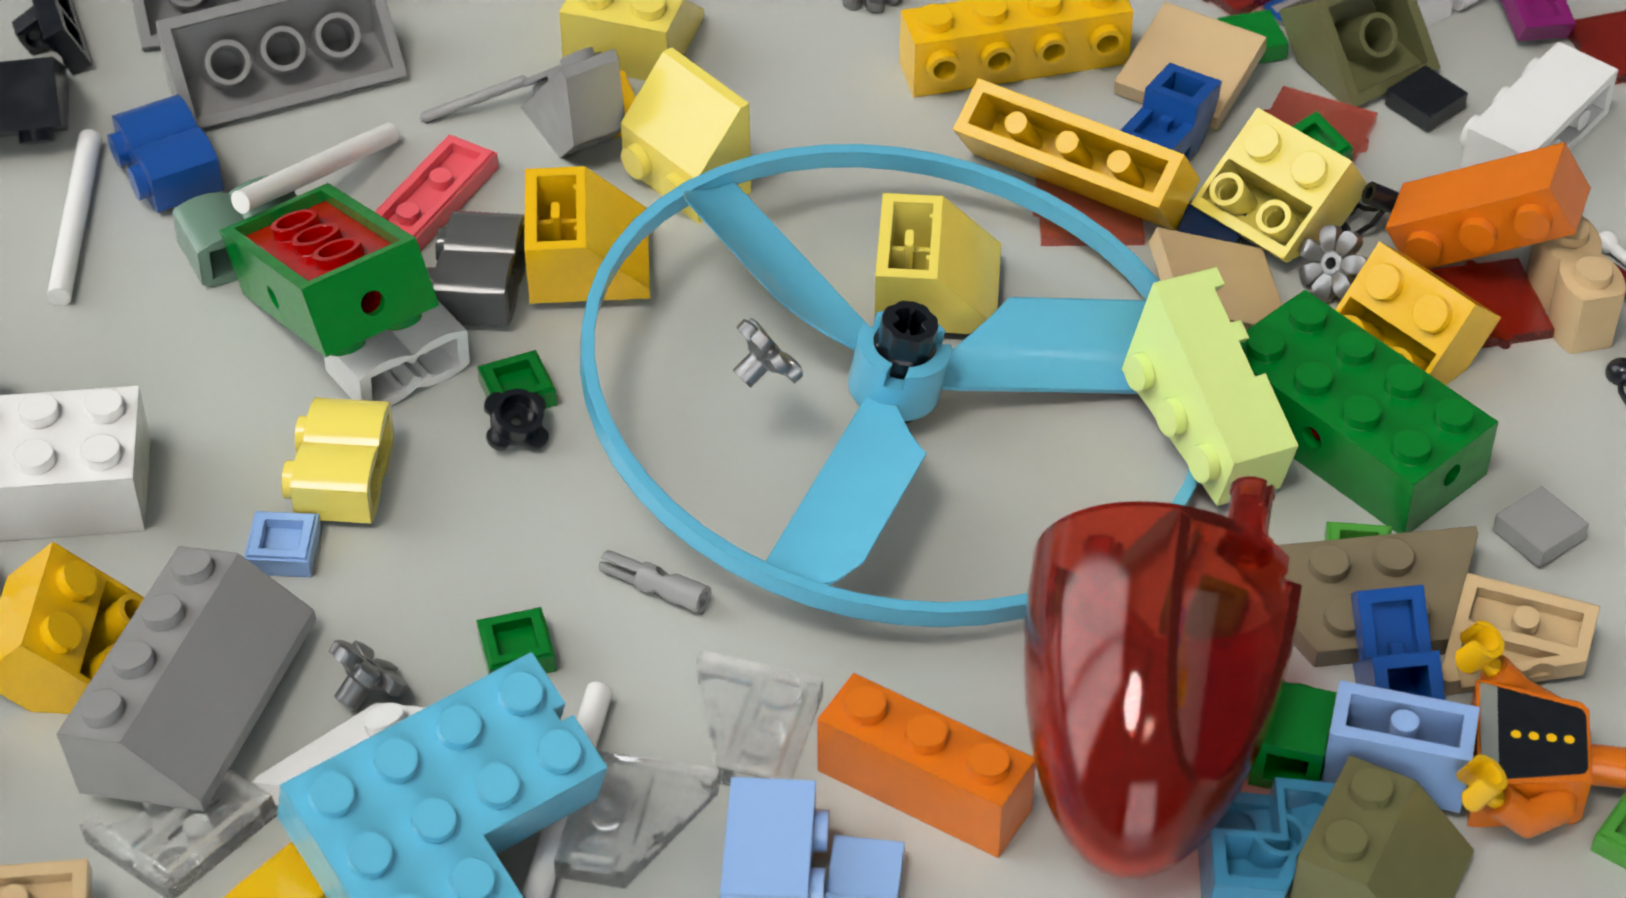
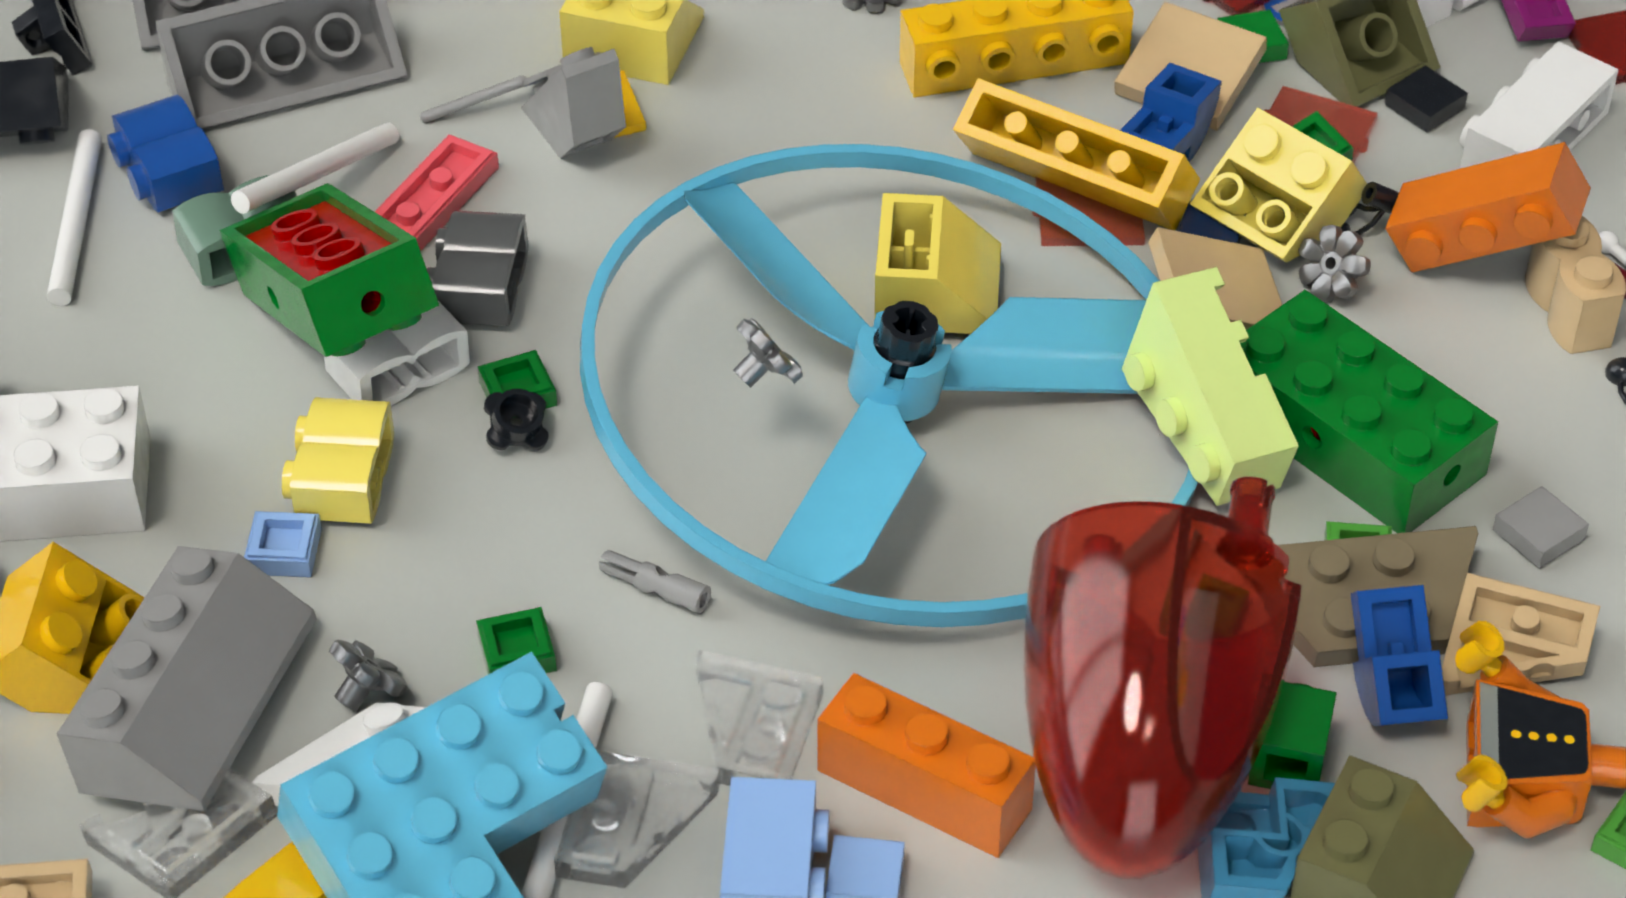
yellow slope [525,166,651,304] -> none
light yellow slope [620,47,751,224] -> none
light blue brick [1321,680,1480,813] -> none
yellow slope [1335,242,1501,385] -> none
clear red piece [1430,258,1555,349] -> none

